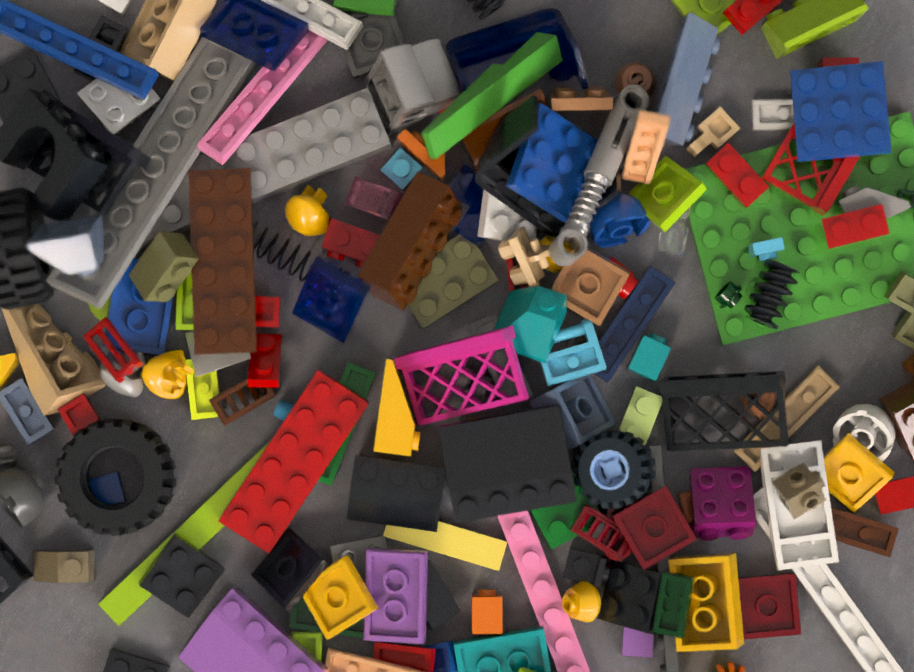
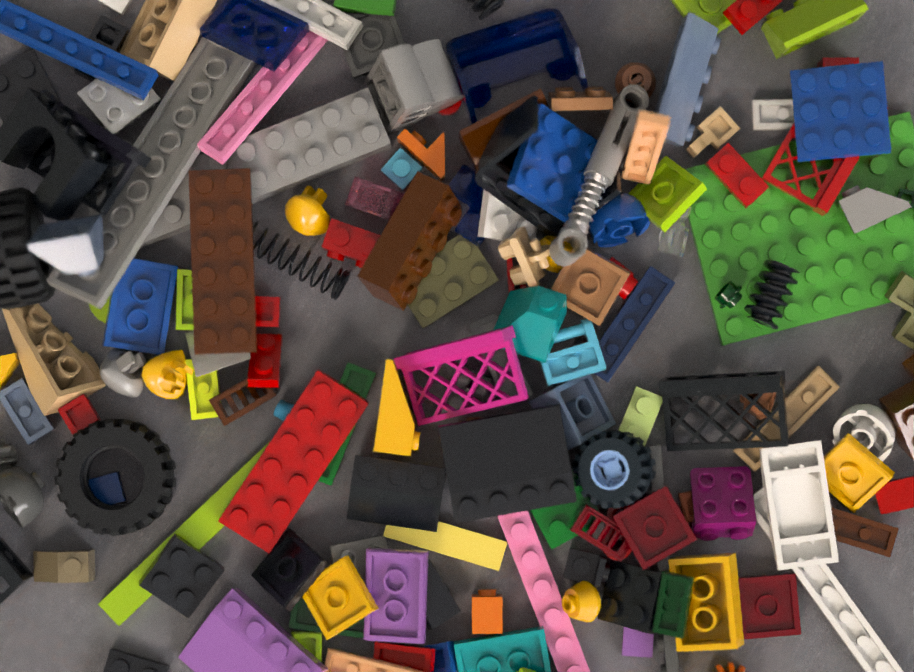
red tile [82,317,143,383] -> none
olive brick [129,231,199,302] -> none
clear blue plate [292,256,371,343] -> none
bright green slope [422,32,563,159] -> none
teal brick [626,333,671,382] -> none
medium azure plate [748,237,785,261] -> none
dark tan brick [772,463,826,519] -> none
red plate [821,204,890,249] -> none

